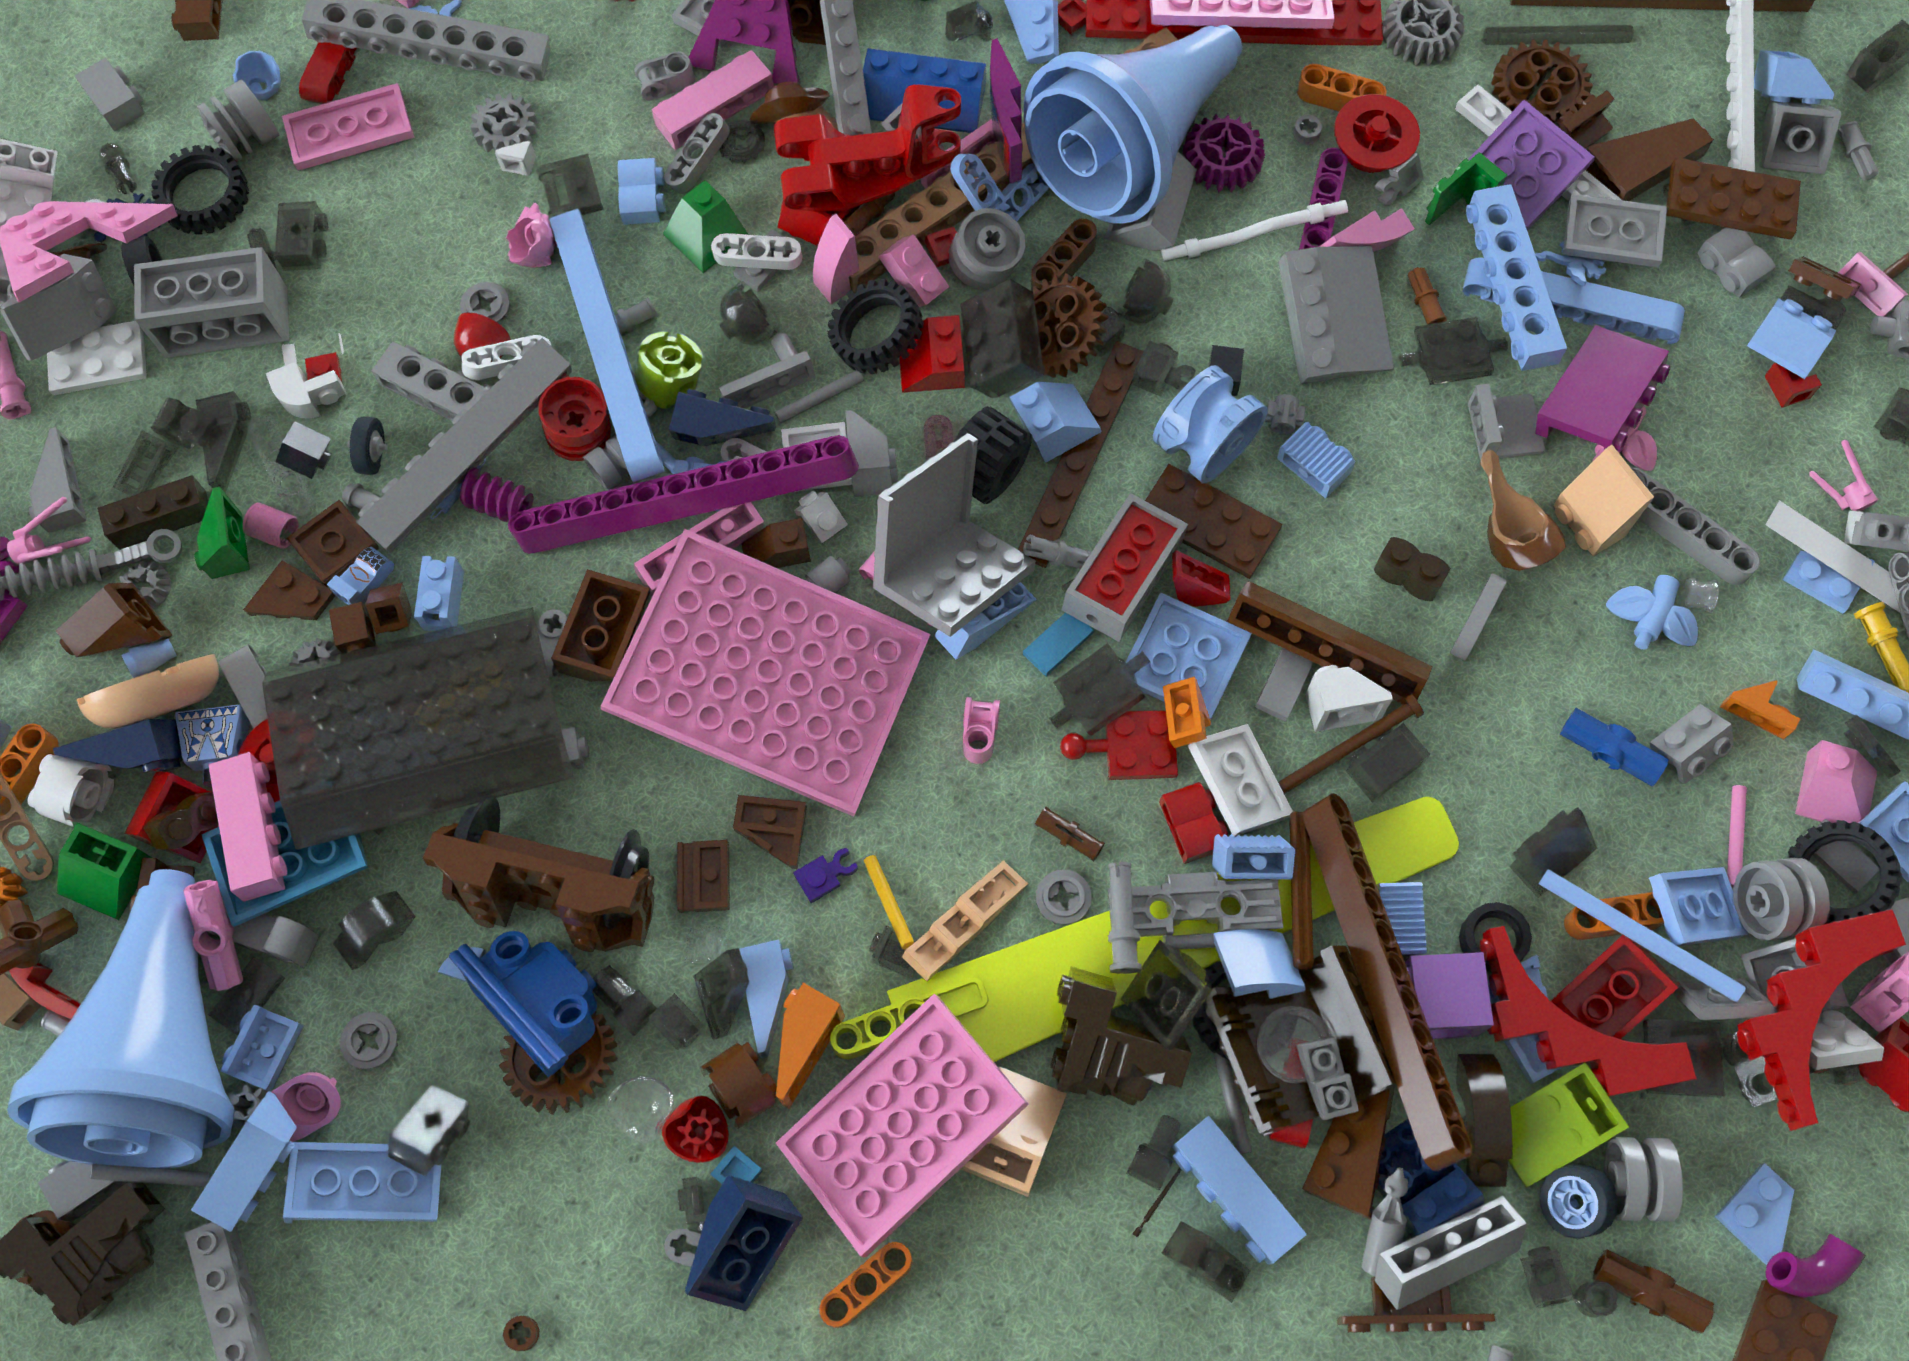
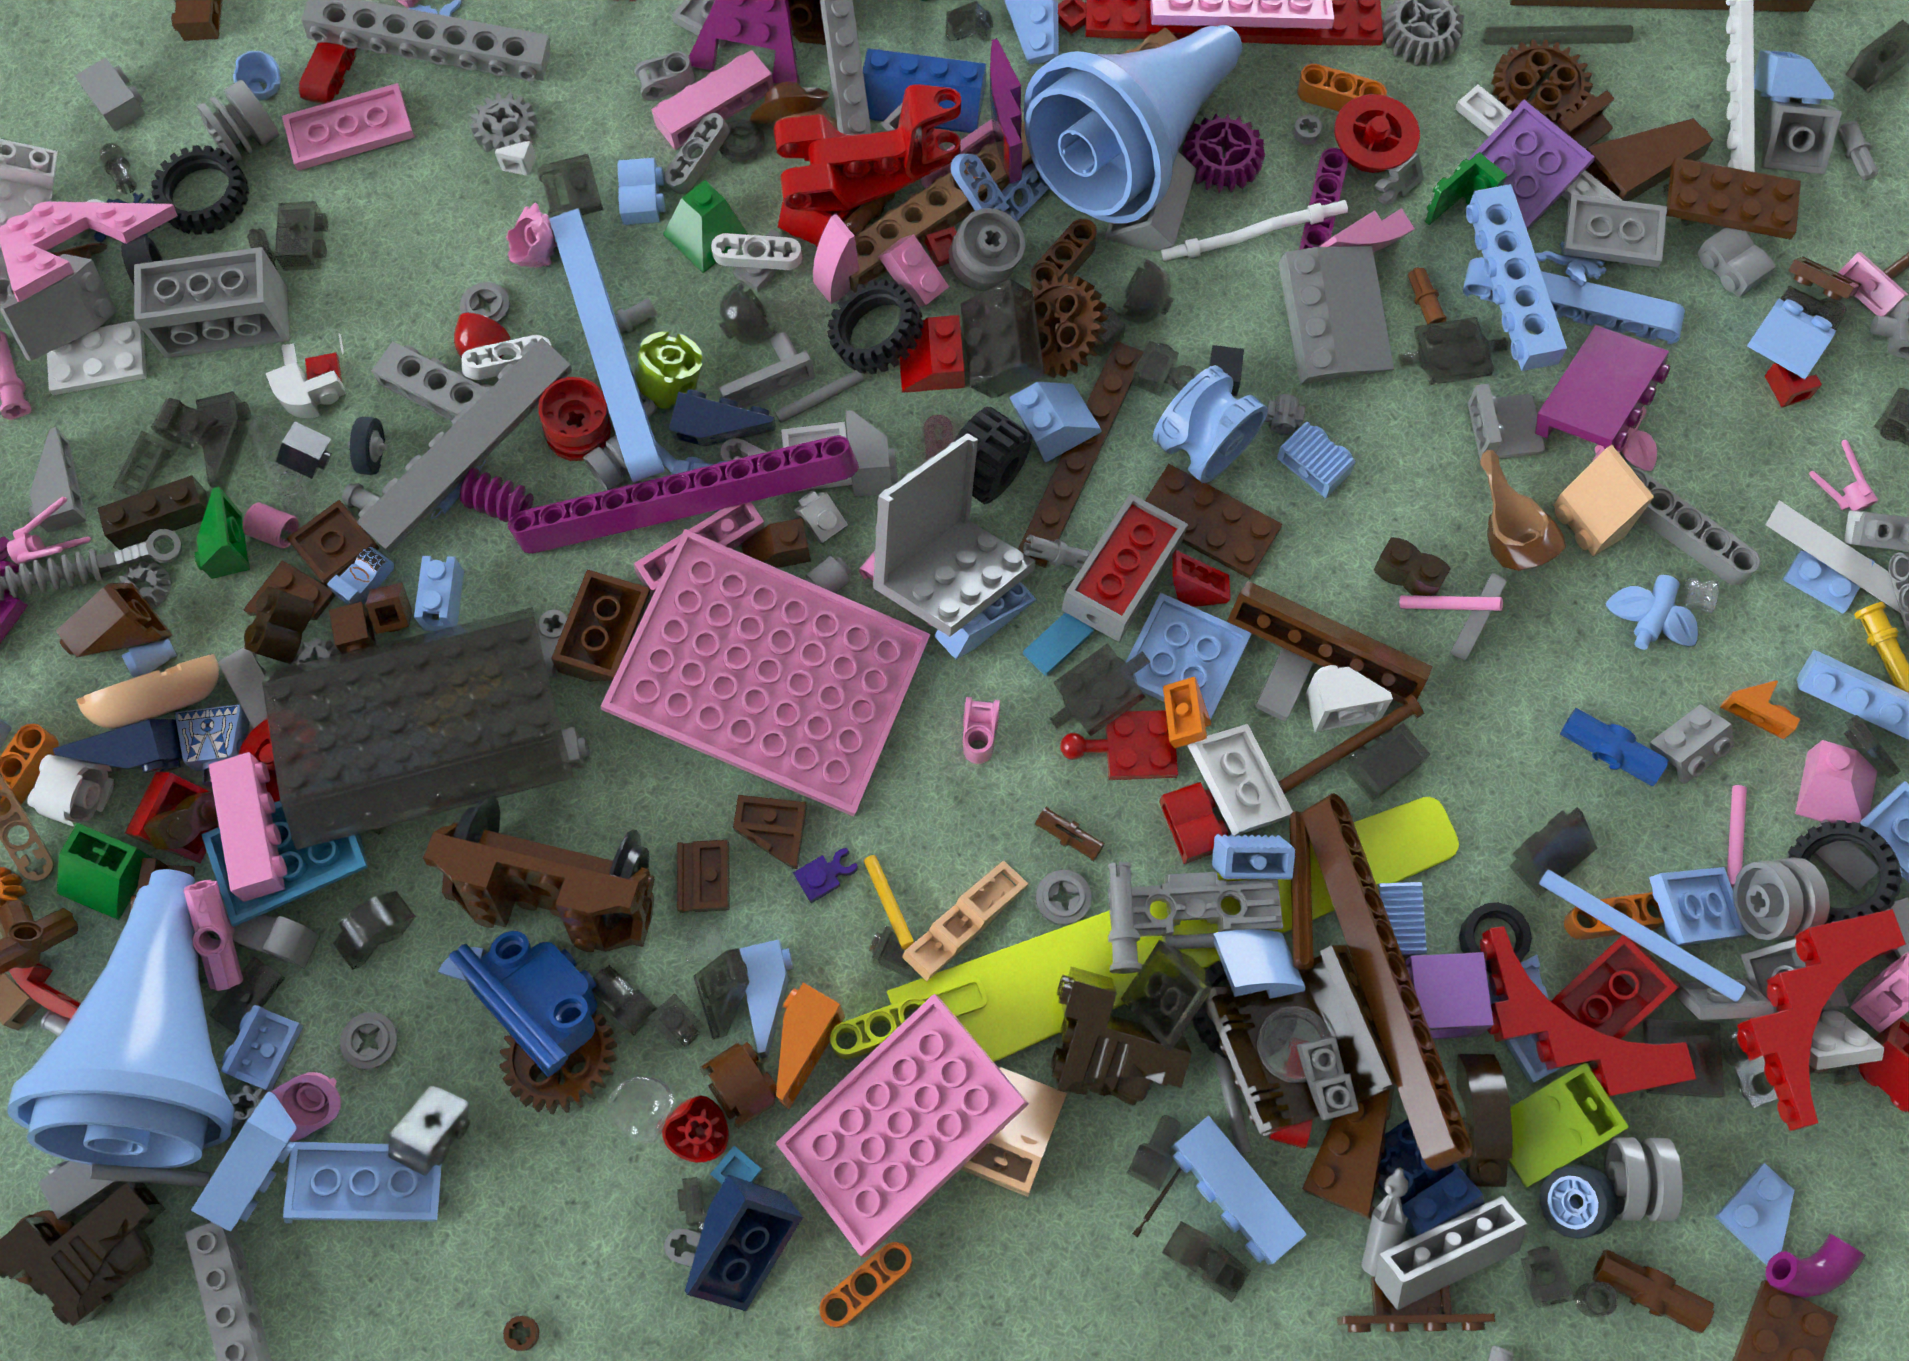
none -> dark brown brick [244,586,314,665]
none -> bright pink bar [1399,595,1503,611]

